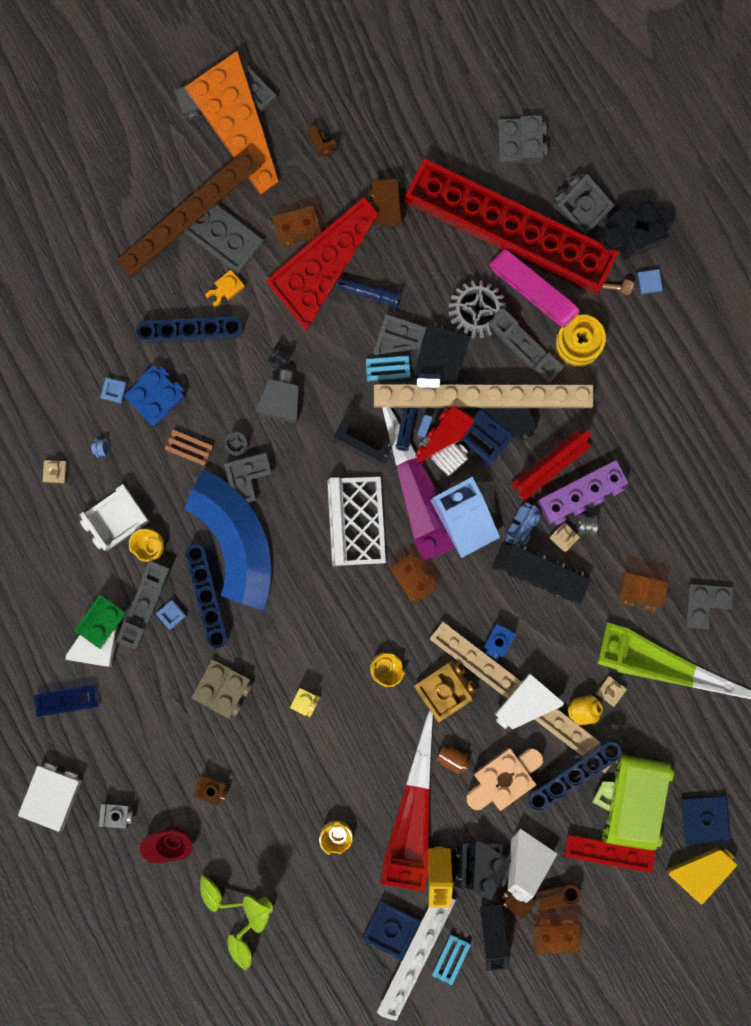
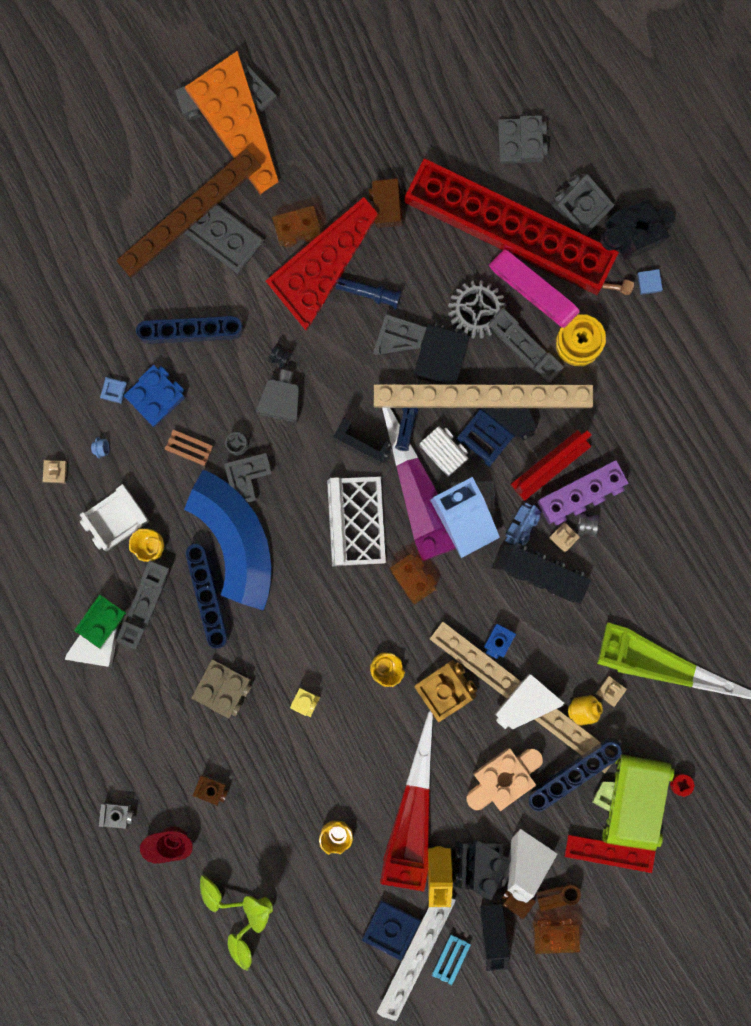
white brick [18,762,82,832] -> none
clear blue plate [34,685,99,717] -> none
medium blue tile [156,600,187,630] -> none
light orange plate [205,270,245,307] -> none
reddish brown bracket [307,125,338,157] -> none
medium azure tile [366,356,410,382] -> none
red slope [415,405,474,464] -> none
tile [417,374,441,387] -> none
medium blue tile [417,415,433,440] -> none
dark orange brick [436,745,470,774] -> none
clear orange brick [617,573,669,612] -> none
yellow slope [666,848,737,905] -> none
dark blue plate [681,796,730,844] -> none
dark grey plate [685,584,733,629] -> none
none -> red wheel [670,773,695,797]

